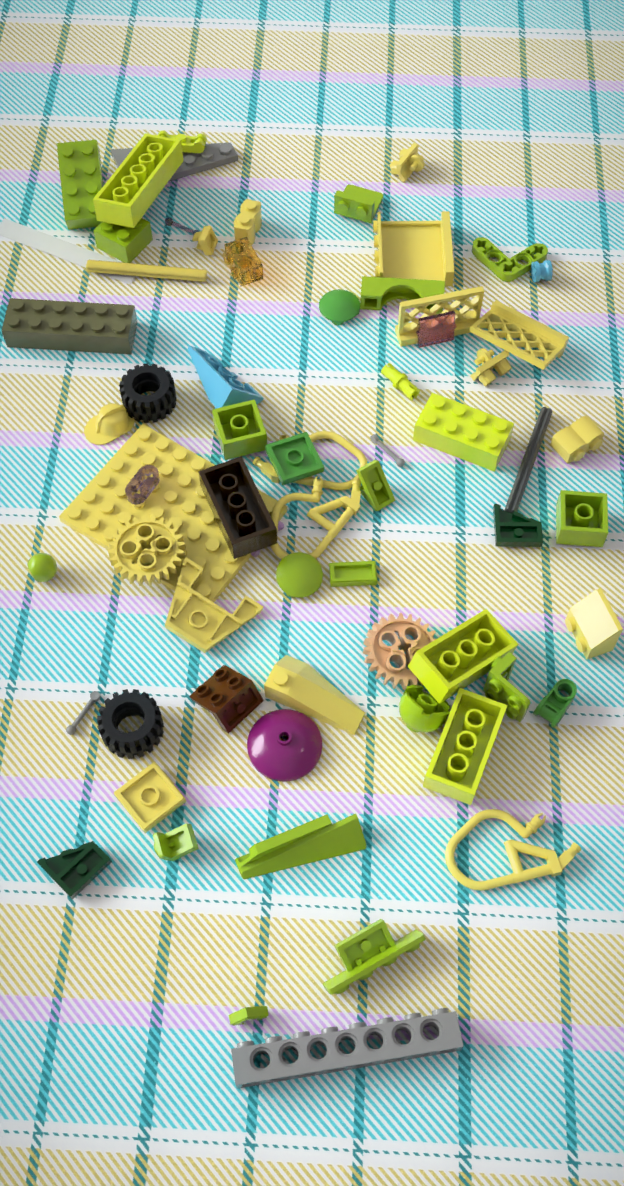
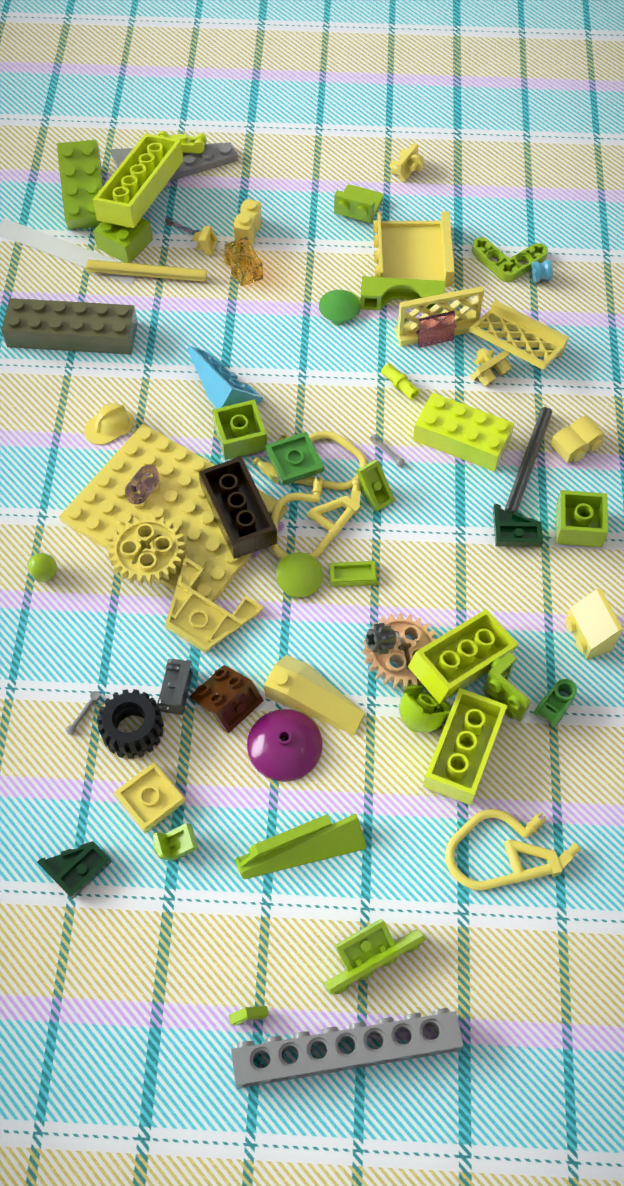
black tyre [119,363,177,423] -> none
none -> dark grey hinge [157,659,193,715]
none -> dark grey gear [366,623,397,655]

